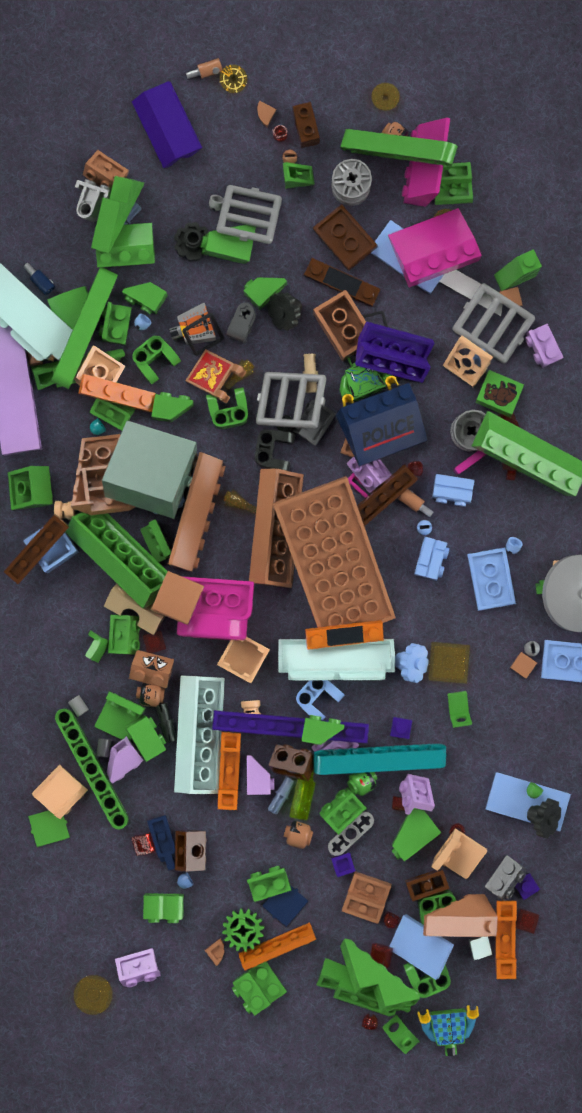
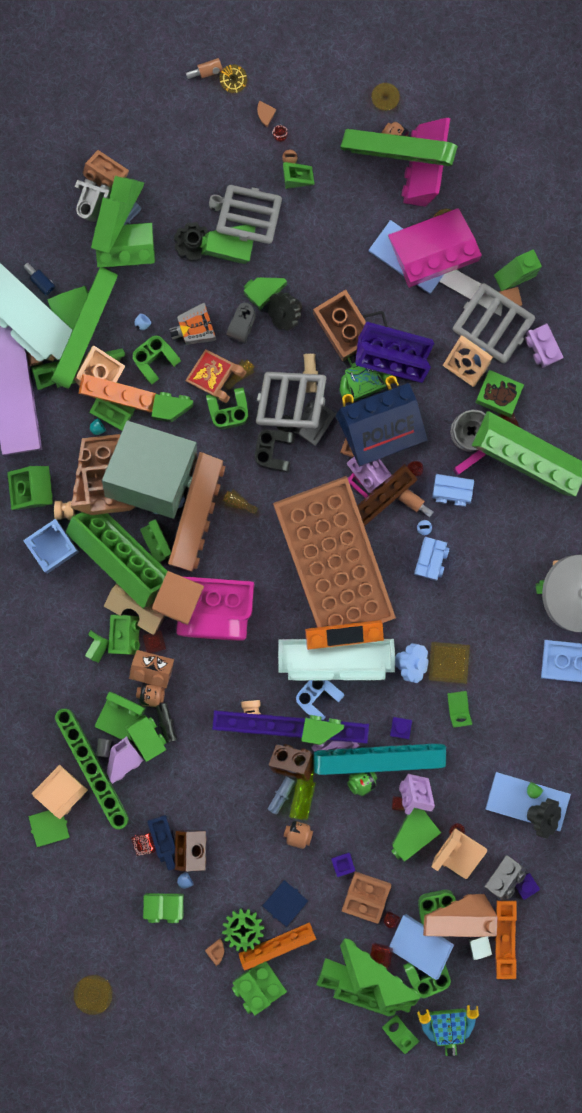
reddish brown plate [4,514,70,584] -> none
light grey hinge [68,695,89,717] -> none
bright green bracket [99,302,132,345] -> none
lavender bracket [115,948,161,987] -> none
bright green slope [122,282,168,315] -> none
dark purple slope [132,81,202,168] -> none
light aqua slope [174,676,225,794] -> none
black piece [182,313,224,356] -> none
light nougat container [217,637,270,684] -> none
orange slope [218,731,241,810] -> none
lavender slope [247,755,274,795] -> none
bright green bracket [247,866,291,902] -> none
nougat slope [249,469,304,588] -> none
reddish brown brick [292,102,320,148] -> none
plate [304,258,381,307] -> none
reddish brown tile [313,204,378,271] -> none
bright green bracket [319,787,367,835] -> none
light grey beam [328,811,374,856] -> none
light grey wheel [331,159,372,206] -> none
clear red hinge [362,1014,378,1030] -> none
reddish brown brick [405,868,450,902] -> none
bright green slope [434,162,473,205] -> none
light blue tile [467,547,516,611] -> none
clear red tile [501,463,518,480] -> none
light blue hinge [506,537,523,554] -> none
nougat tile [510,652,537,679] -> none
clear red plate [516,908,540,934] -> none
light grey hinge [524,641,540,656] -> none

